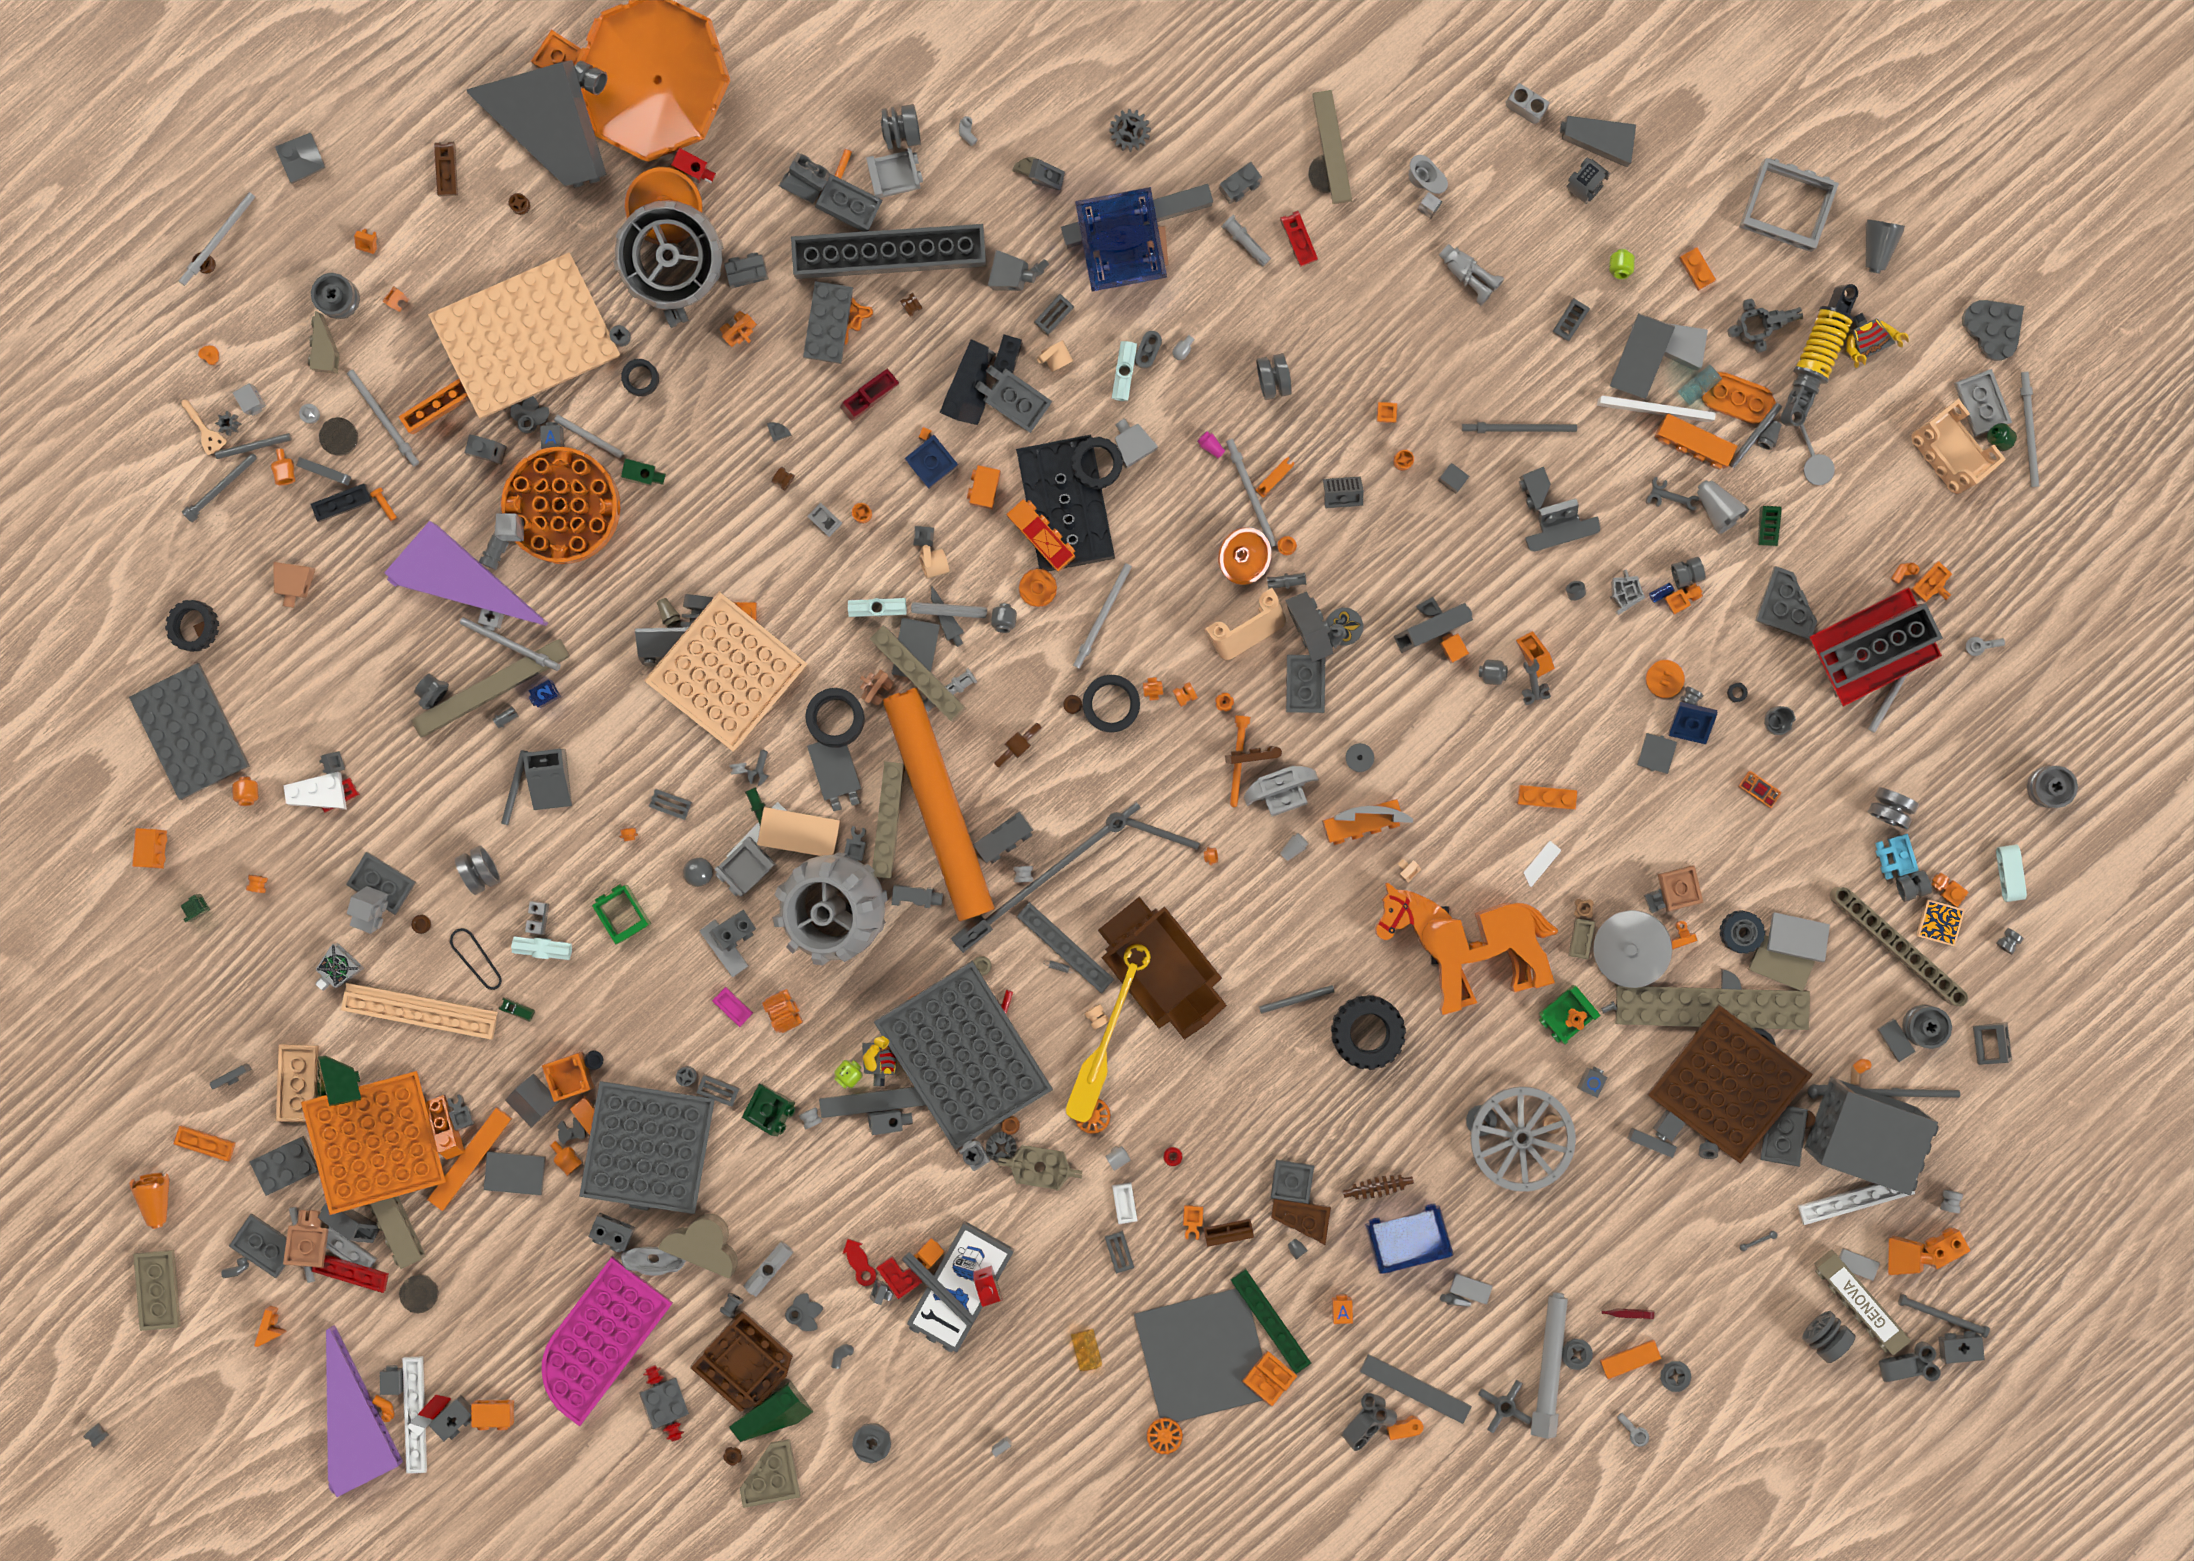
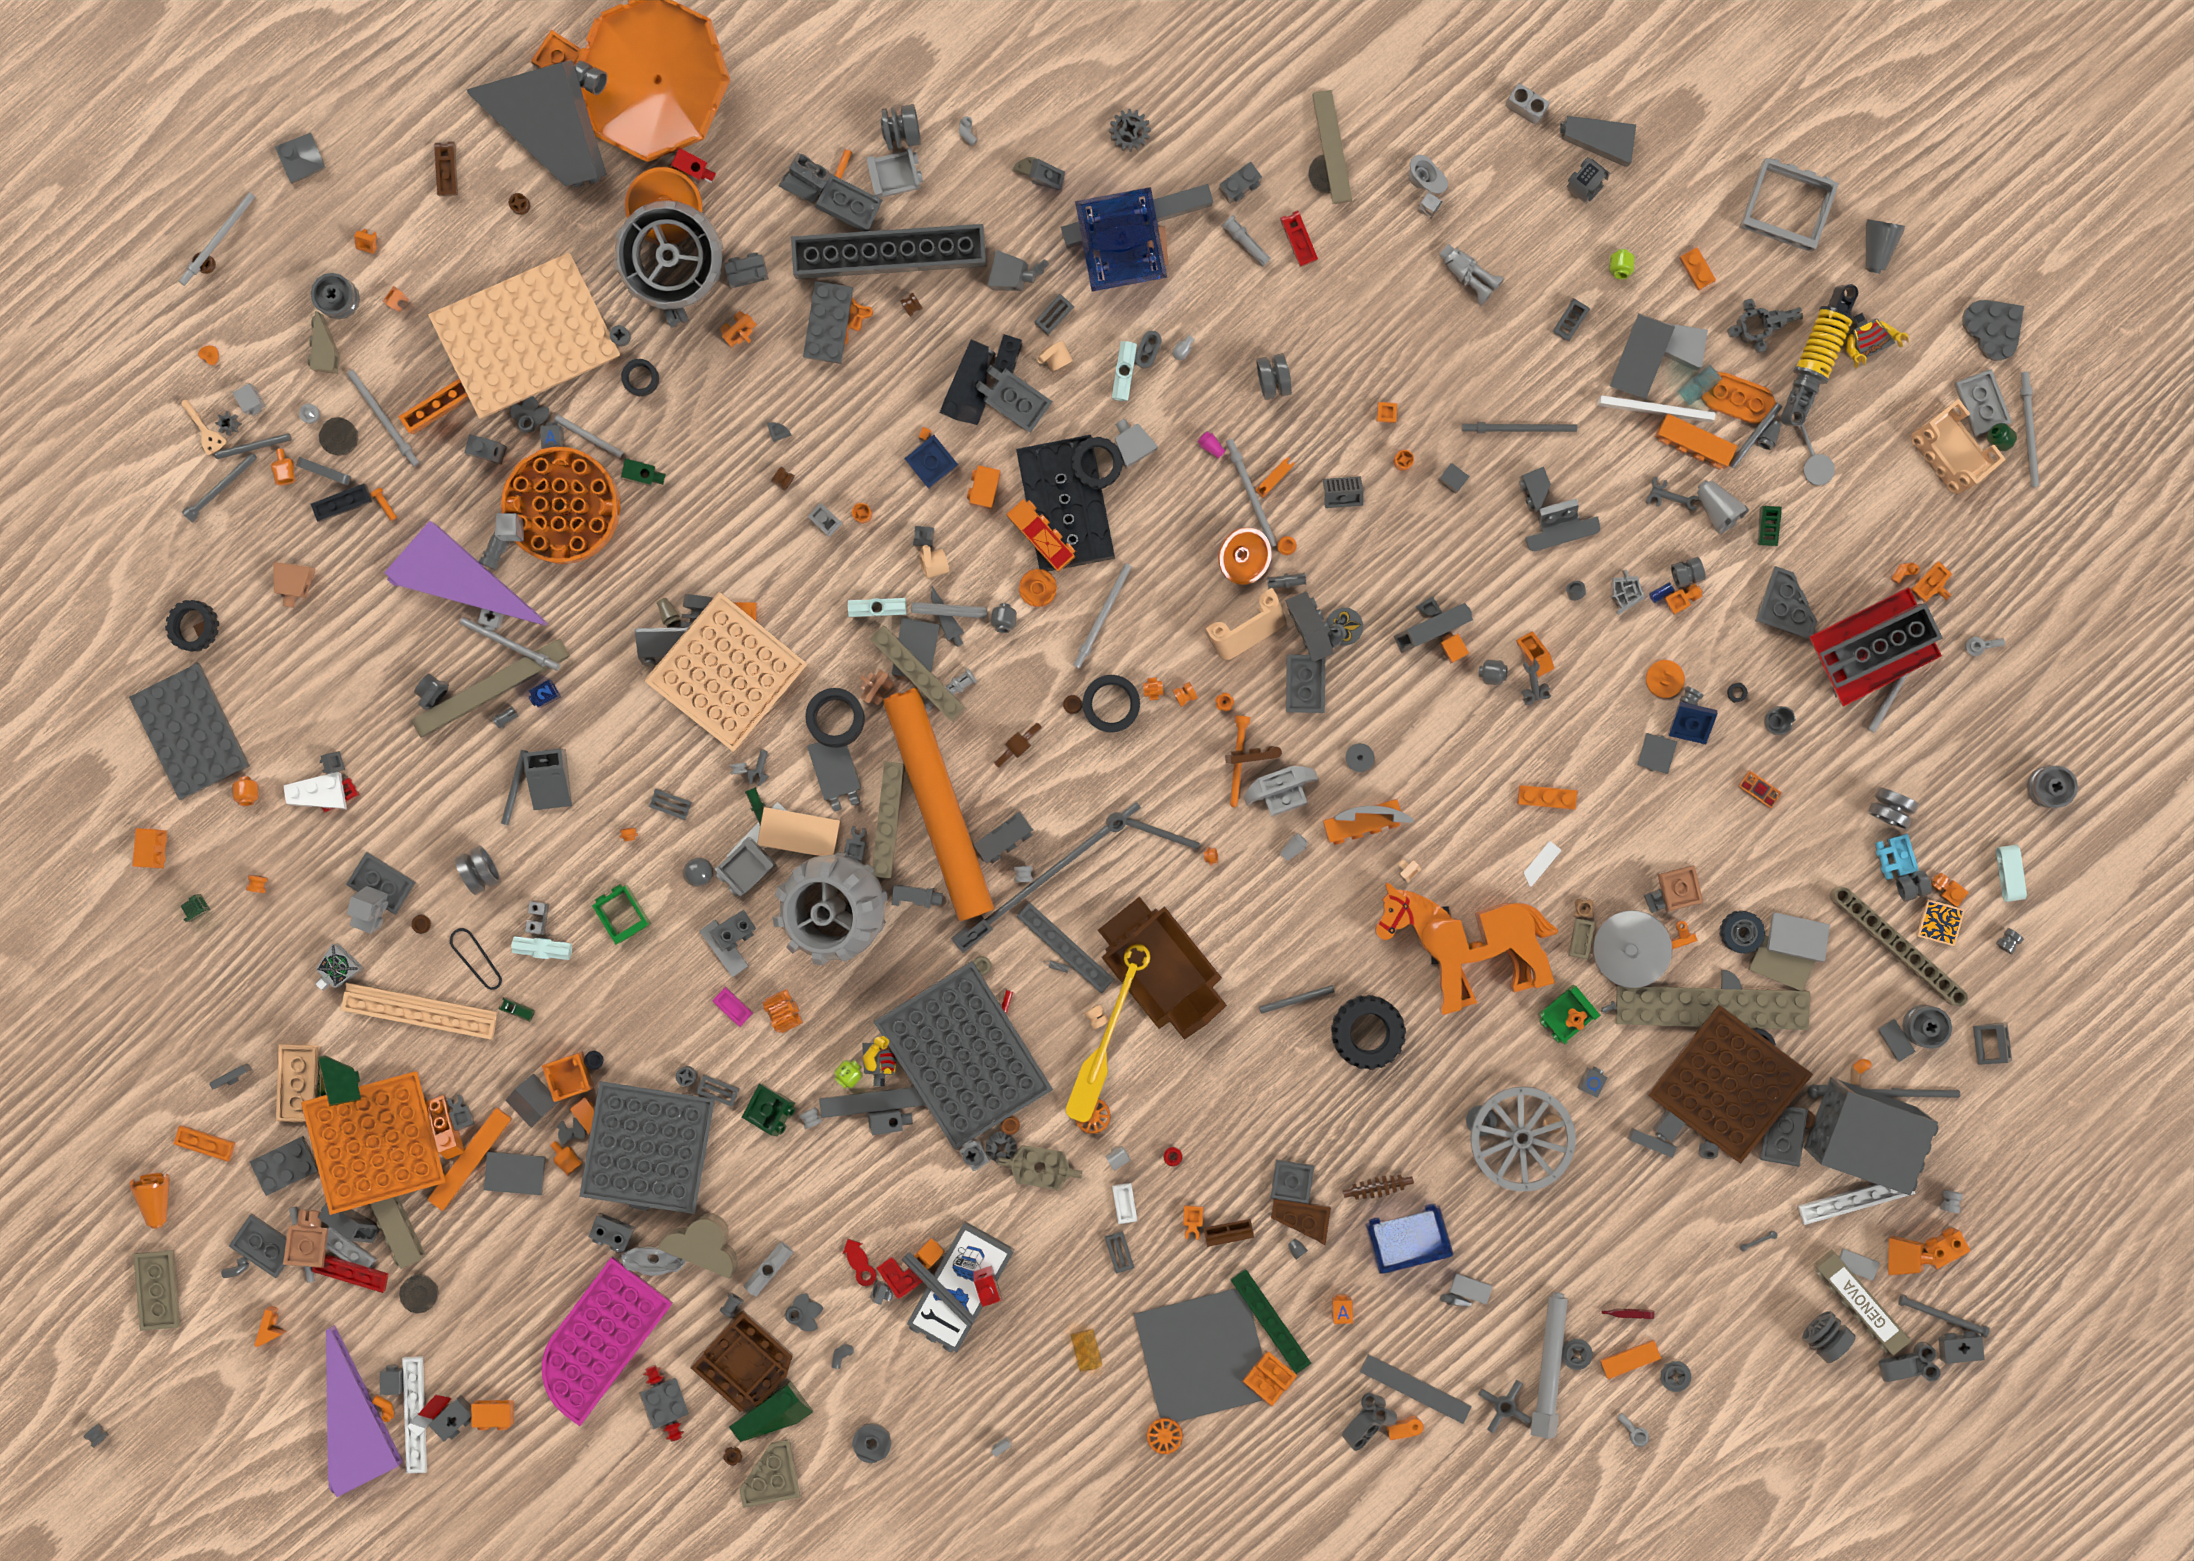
dark red slope [840,368,899,422] -> none

